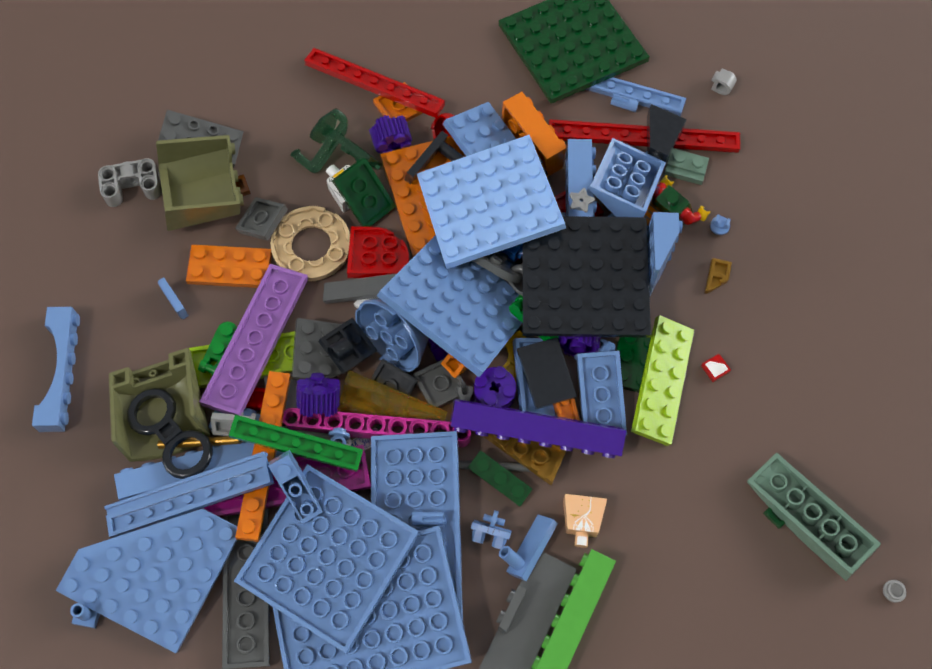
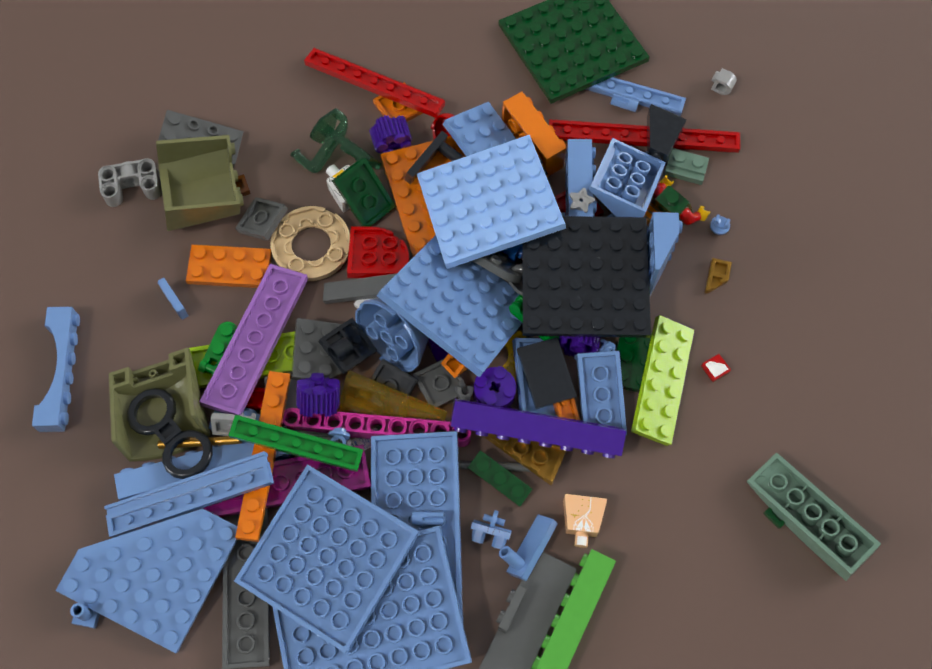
medium blue slope [268,450,323,523] -> none
light grey plate [883,580,906,603] -> none

